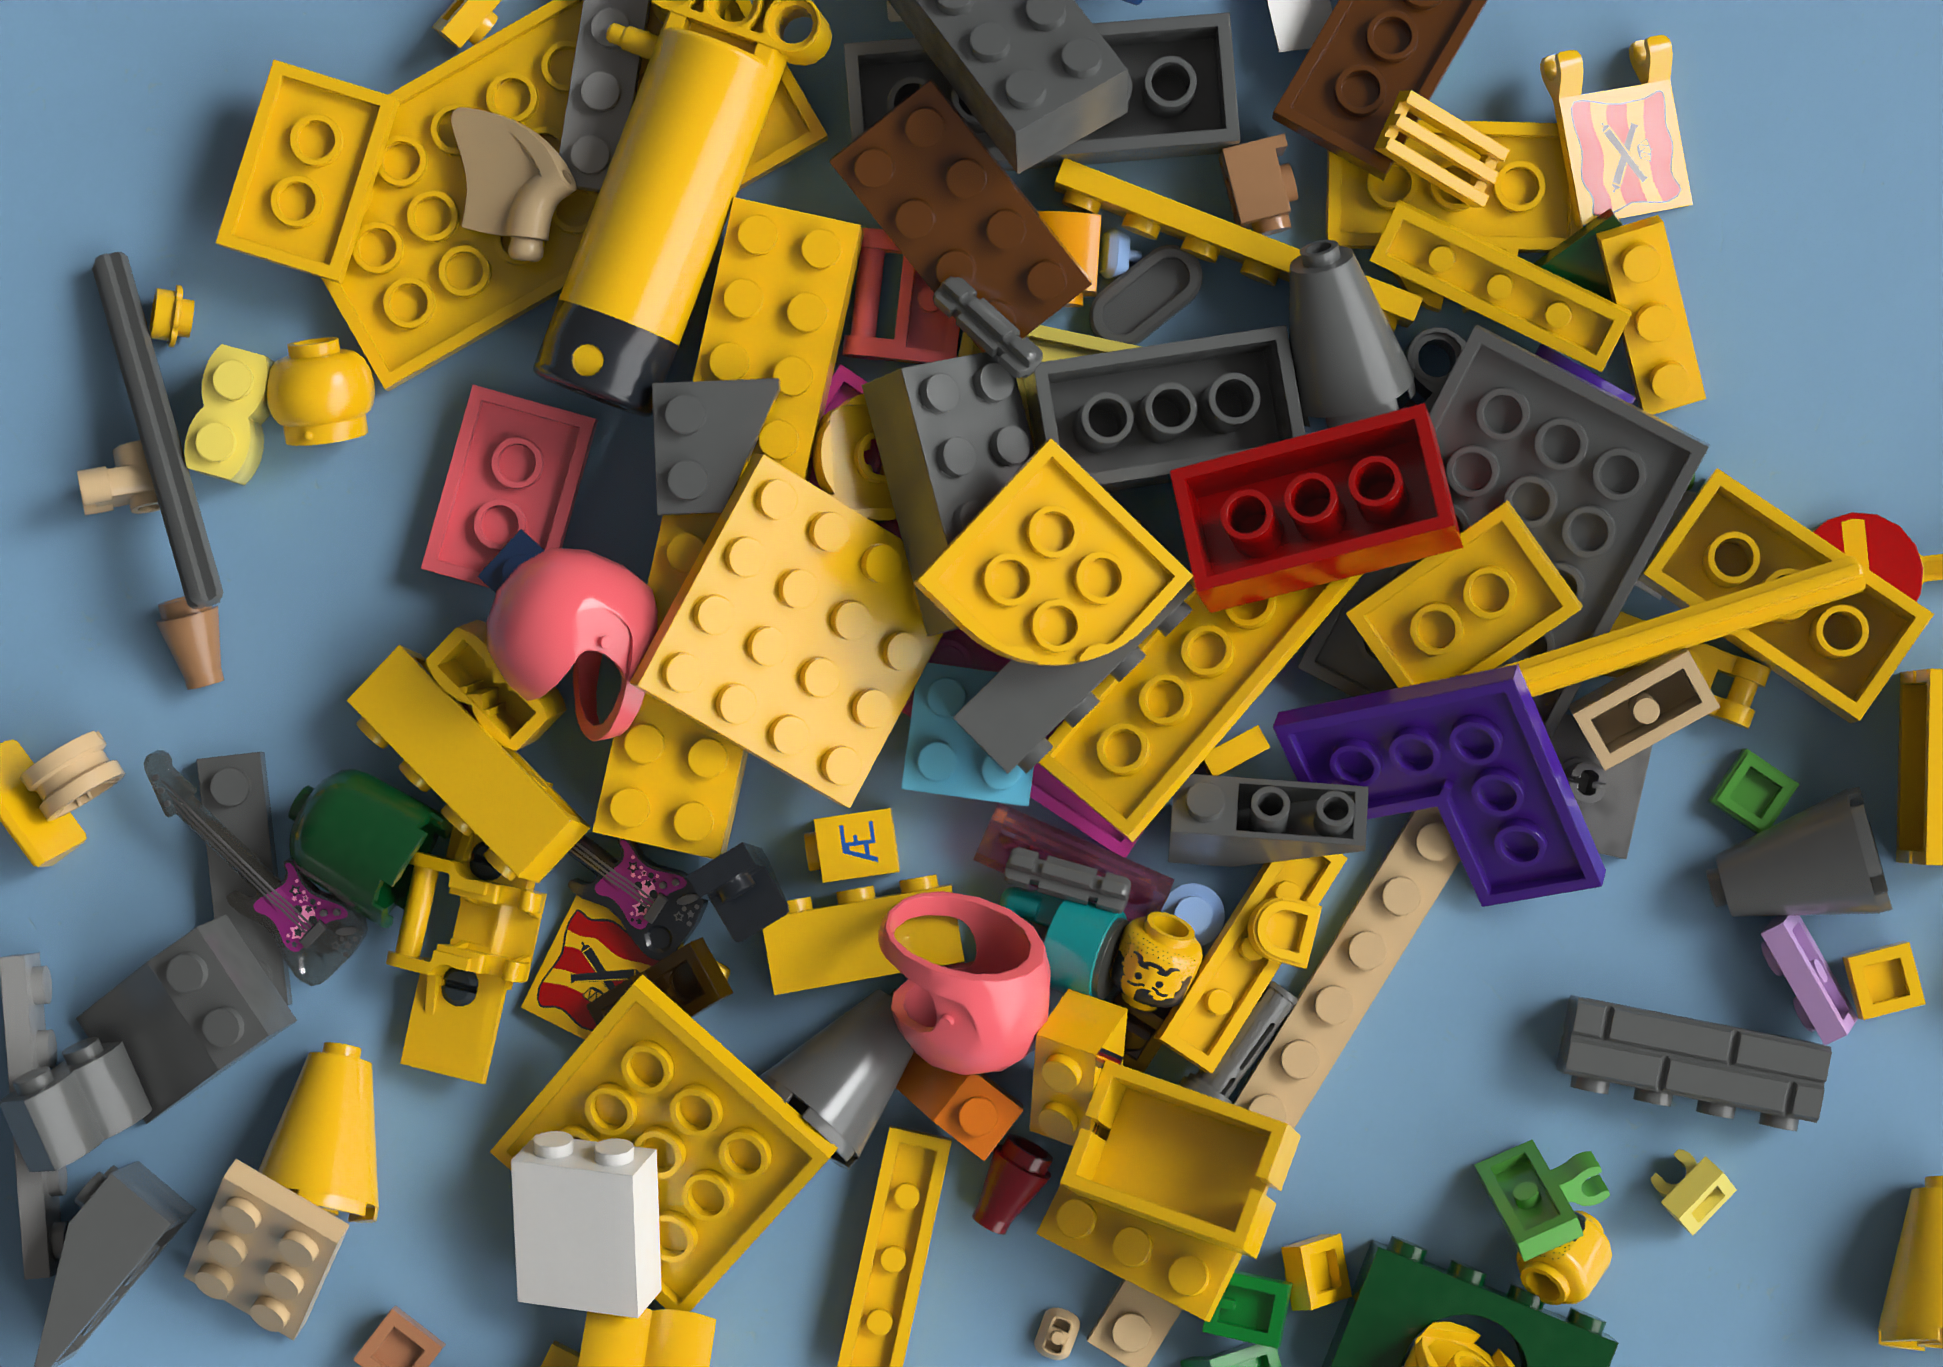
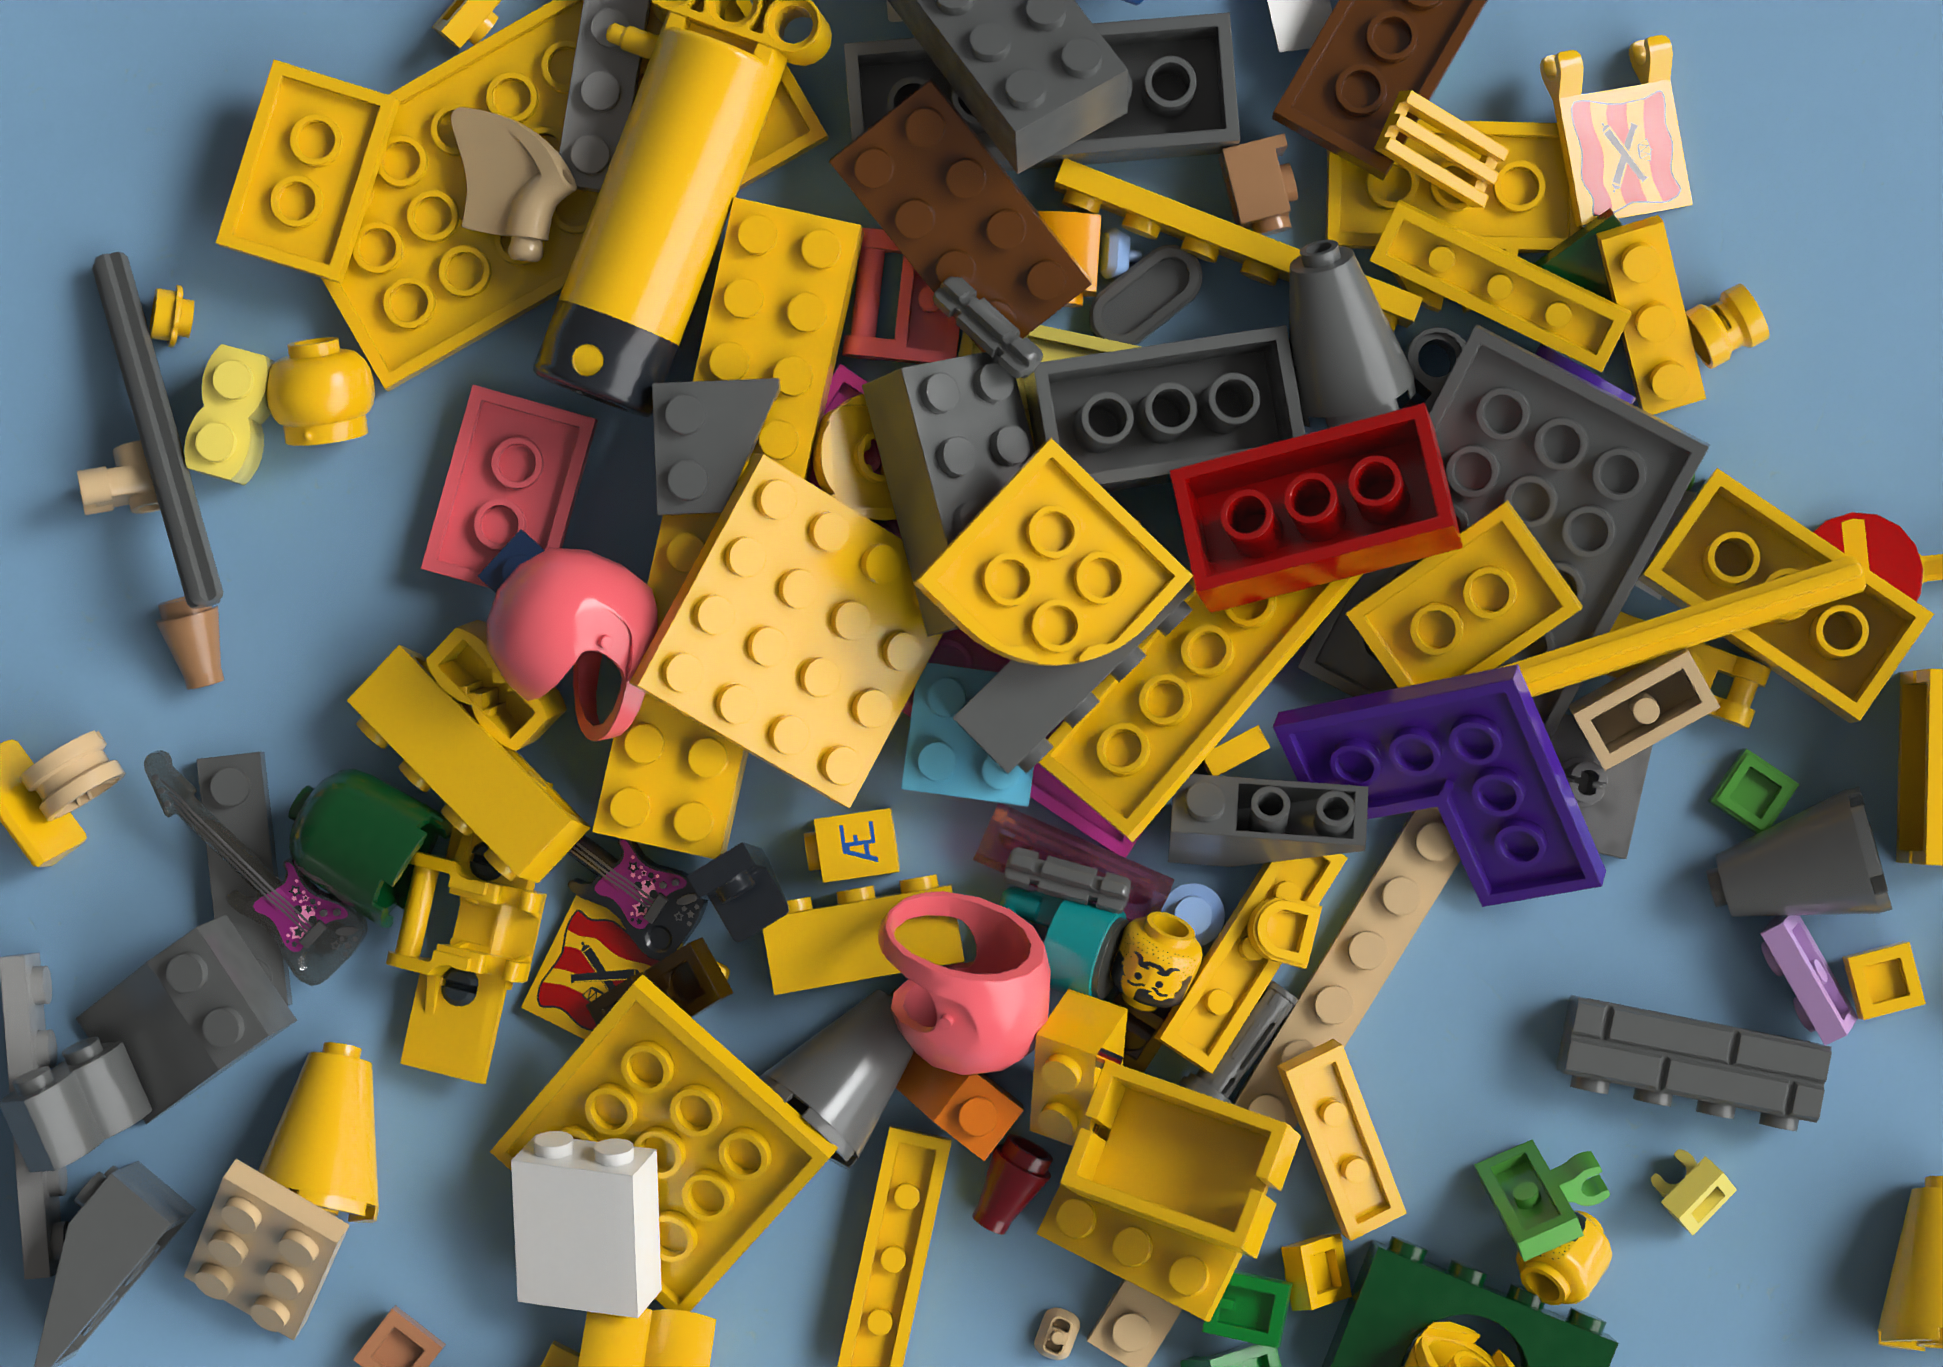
none -> yellow plate [1277,1039,1407,1241]
none -> yellow wheel [1685,283,1770,369]

